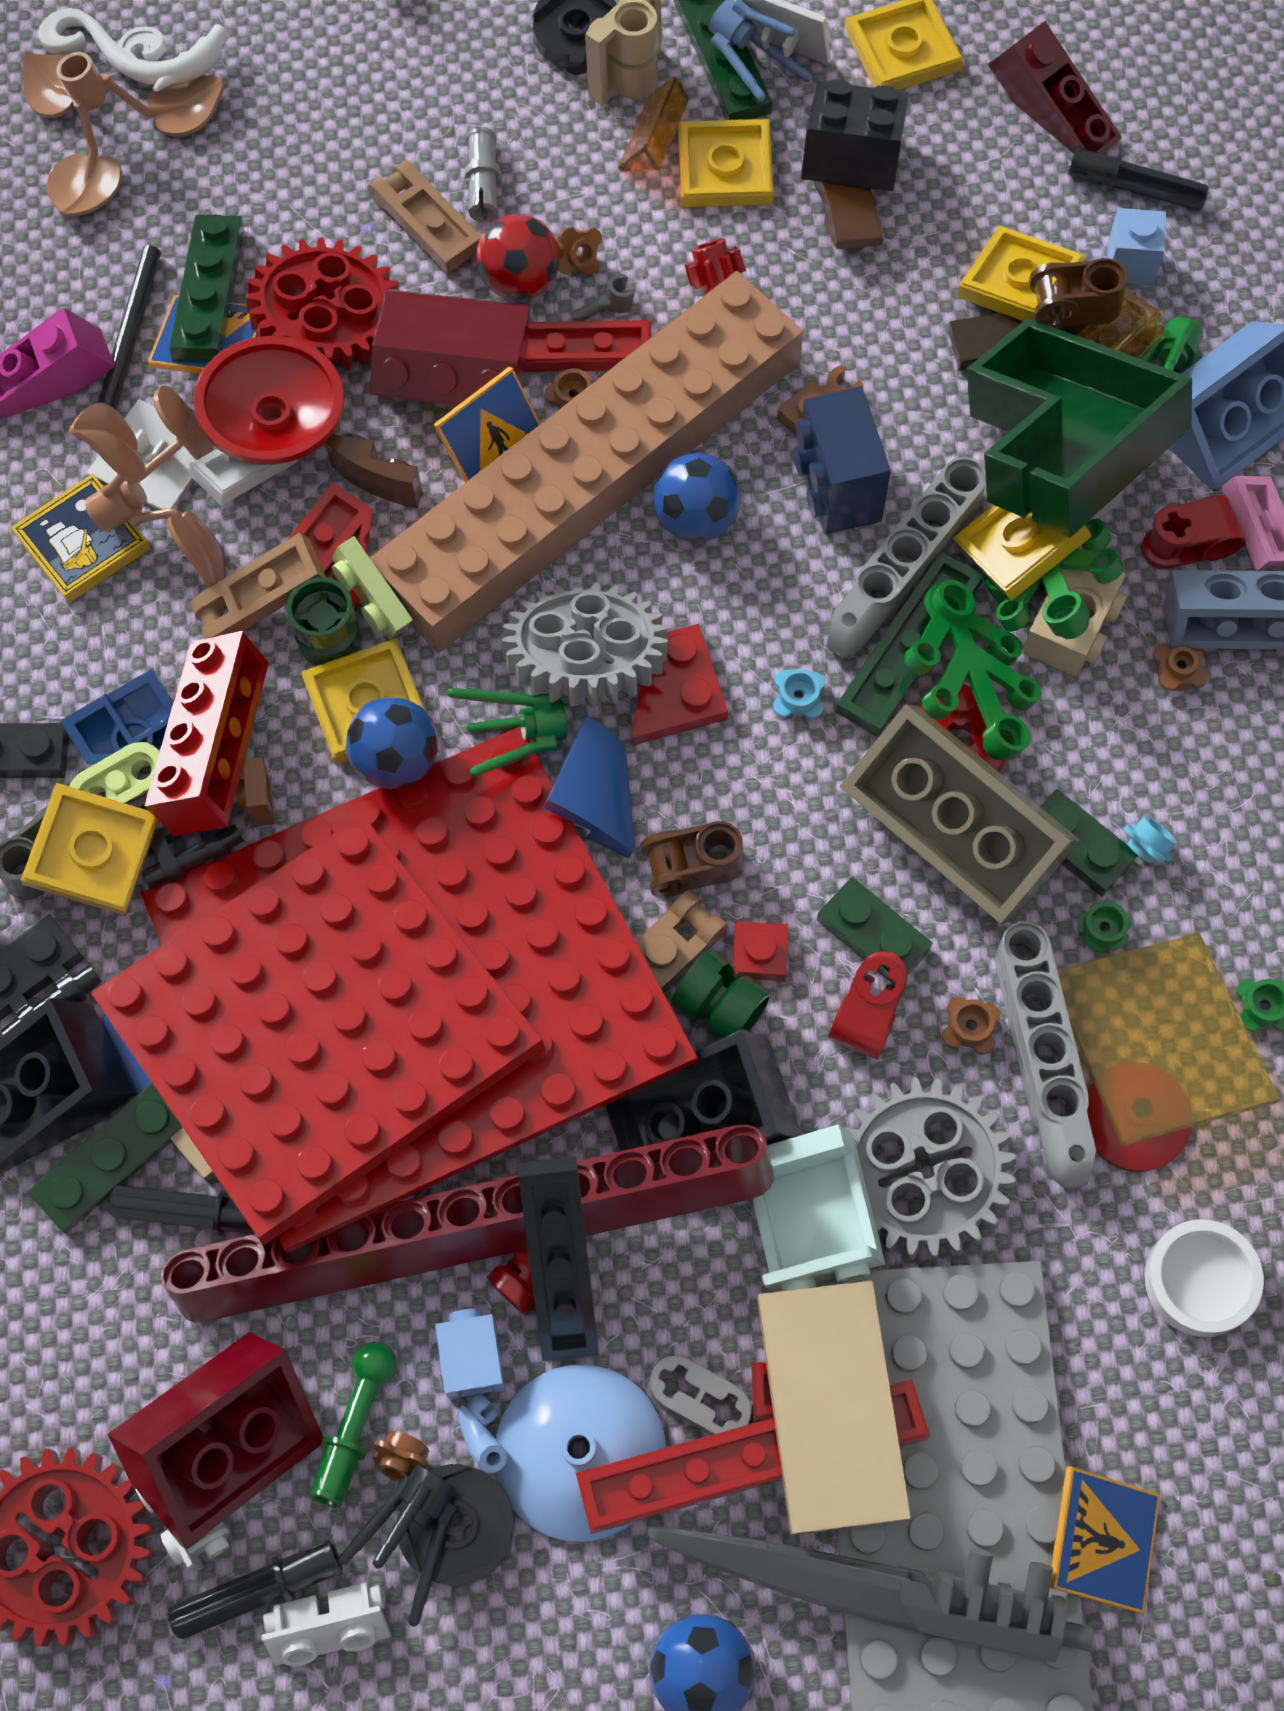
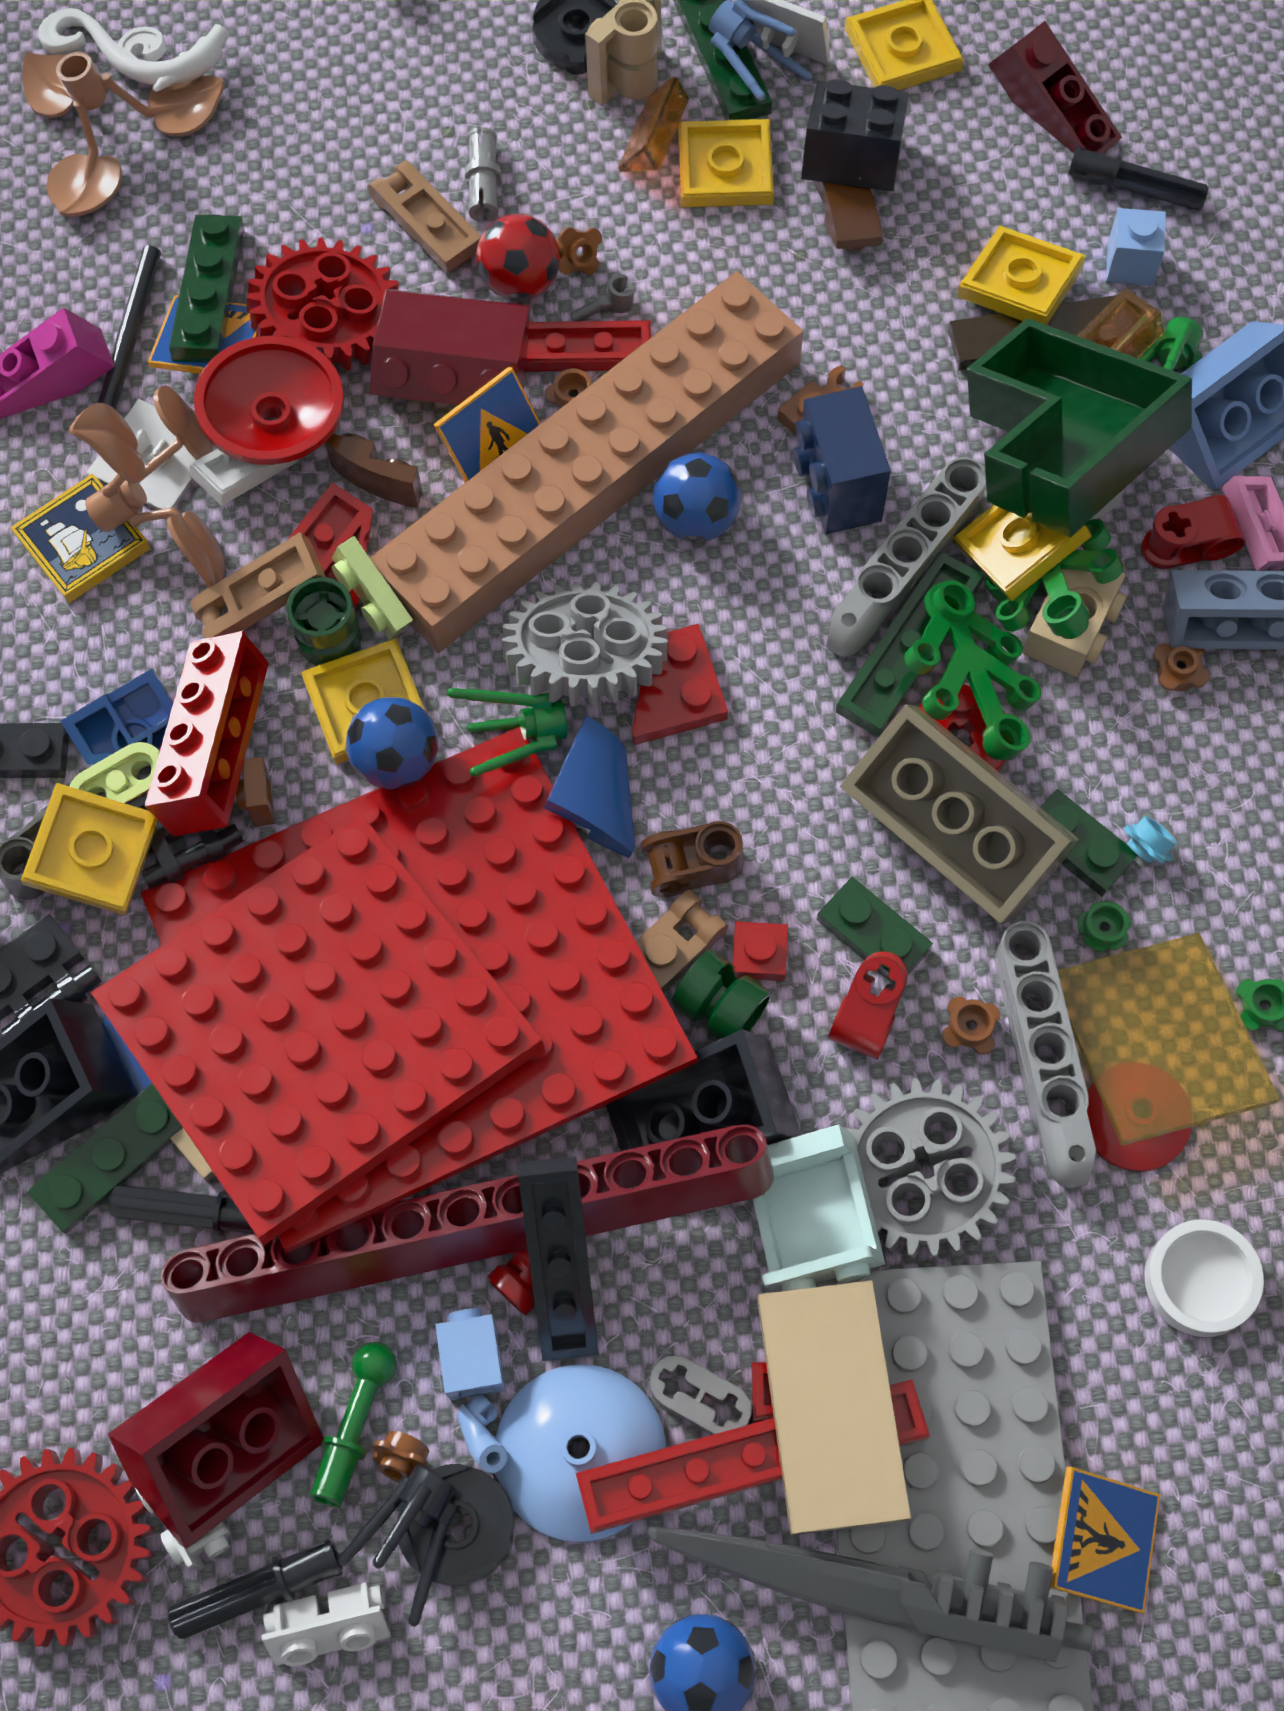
red gear [684,238,746,295] -> none
medium azure plate [773,669,825,720] -> none
reddish brown piece [1029,258,1128,329] -> none

